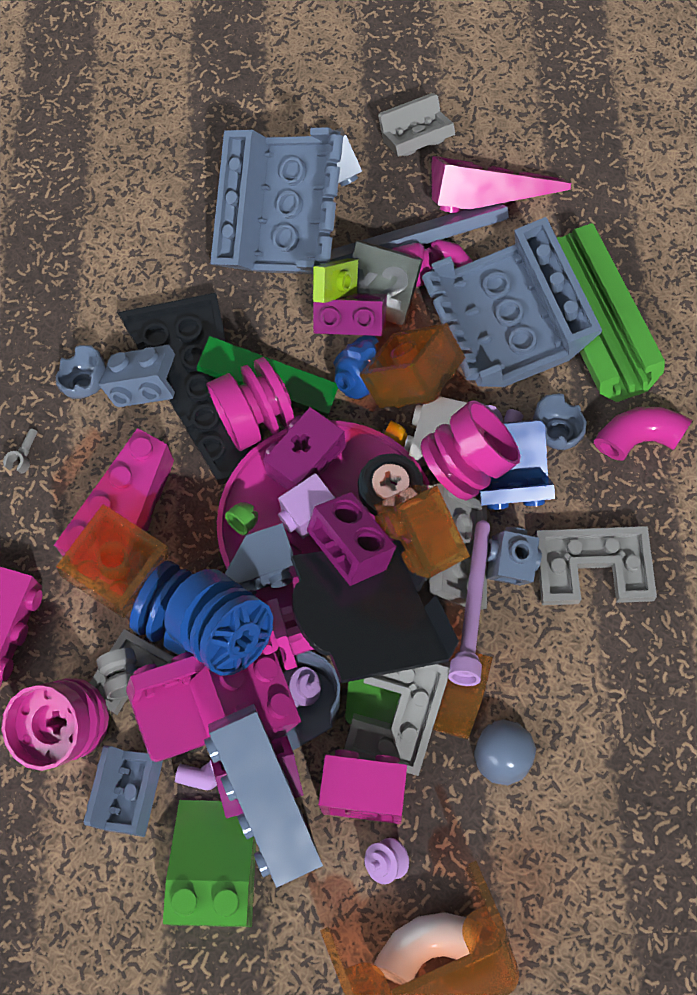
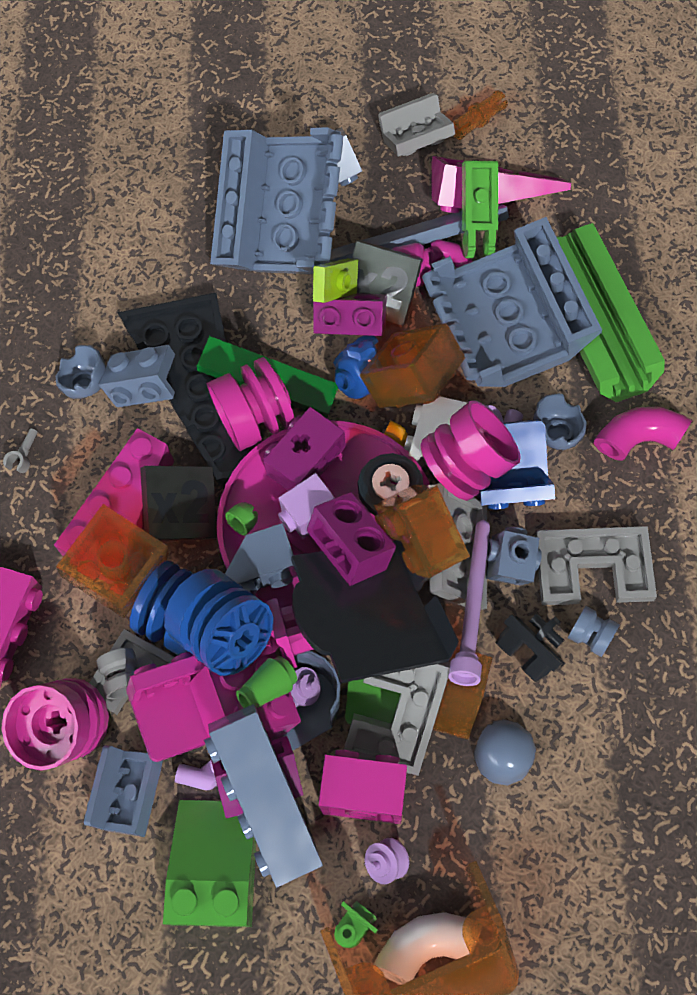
none -> pearl dark grey tile [140,466,217,541]
none -> bright green cone [236,656,297,708]
none -> bright green hinge [334,901,378,948]
none -> clear orange pin [452,90,508,140]
none -> bright green hinge [462,161,498,258]
none -> black hips [495,614,566,682]
none -> sand blue wheel [568,606,620,657]

